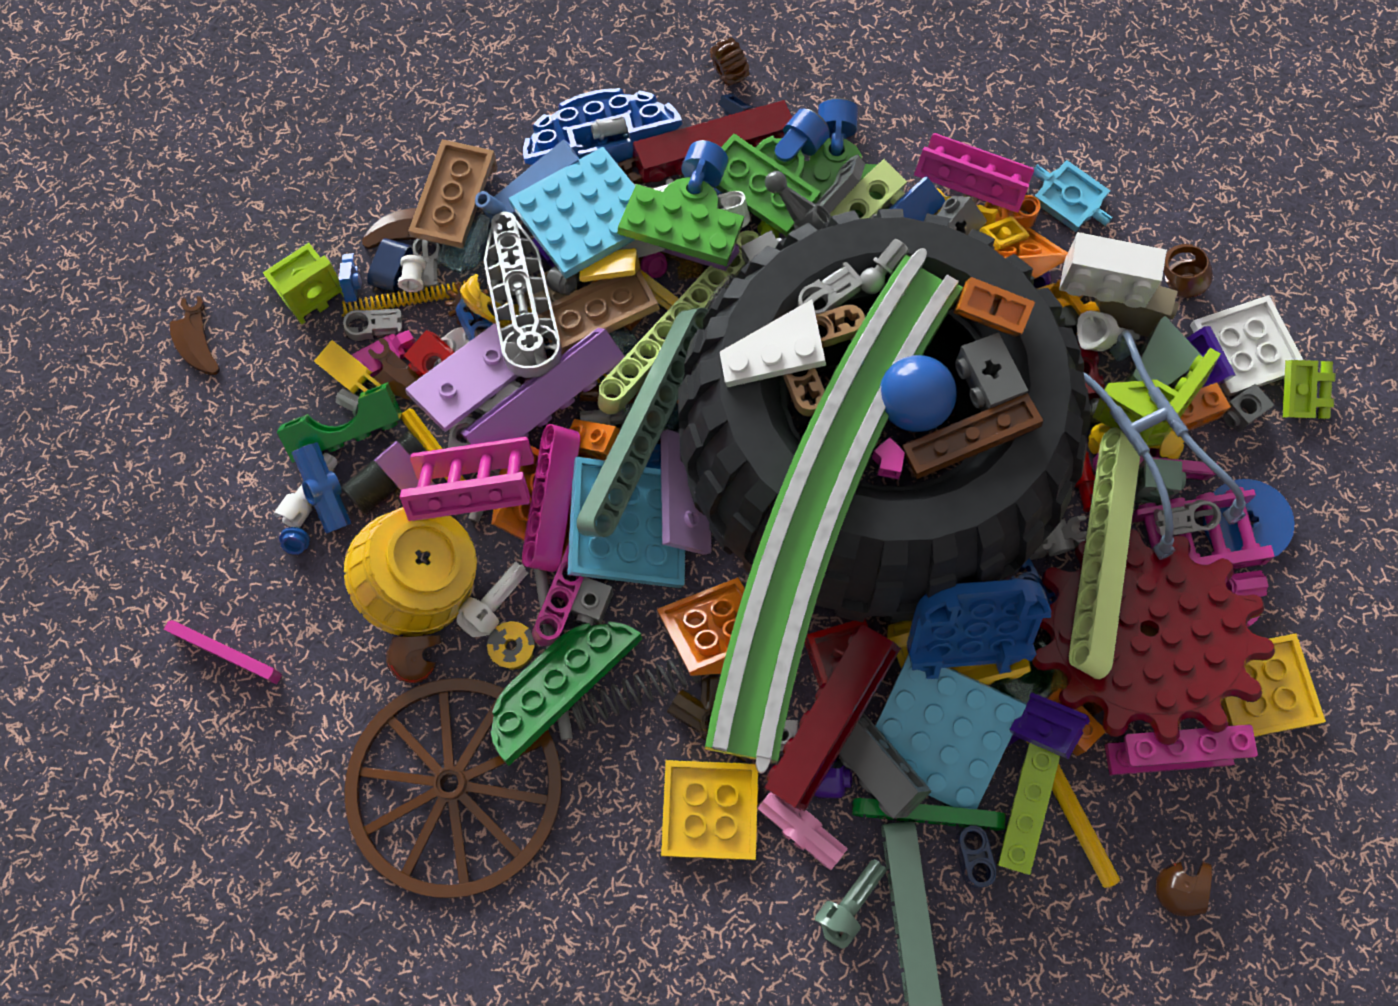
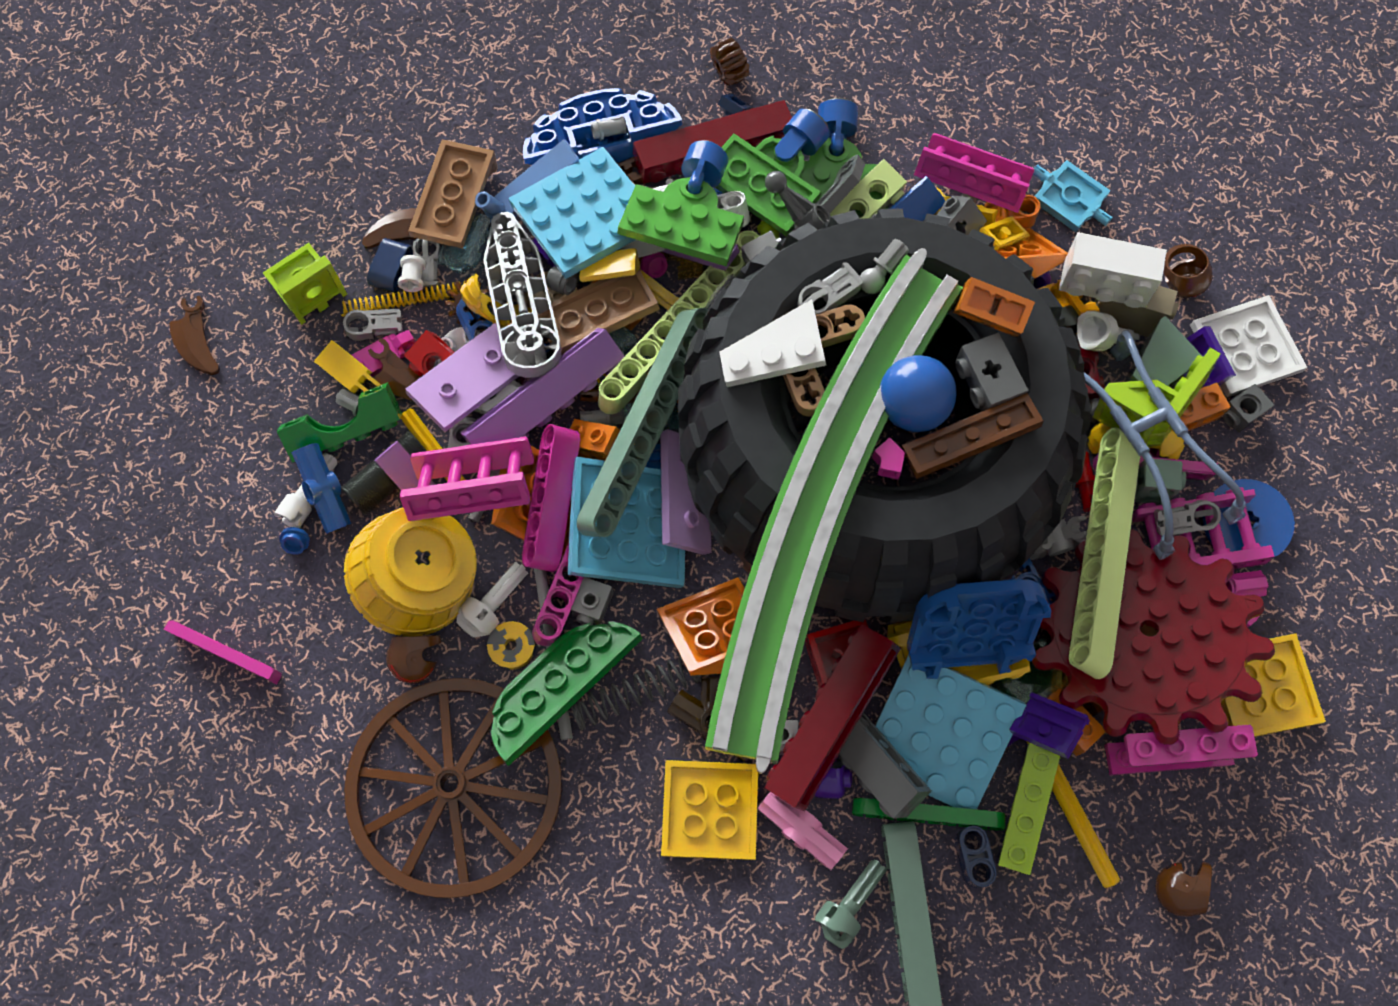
blue plate [339,253,362,302] -> none
lime plate [1283,360,1336,419] -> none

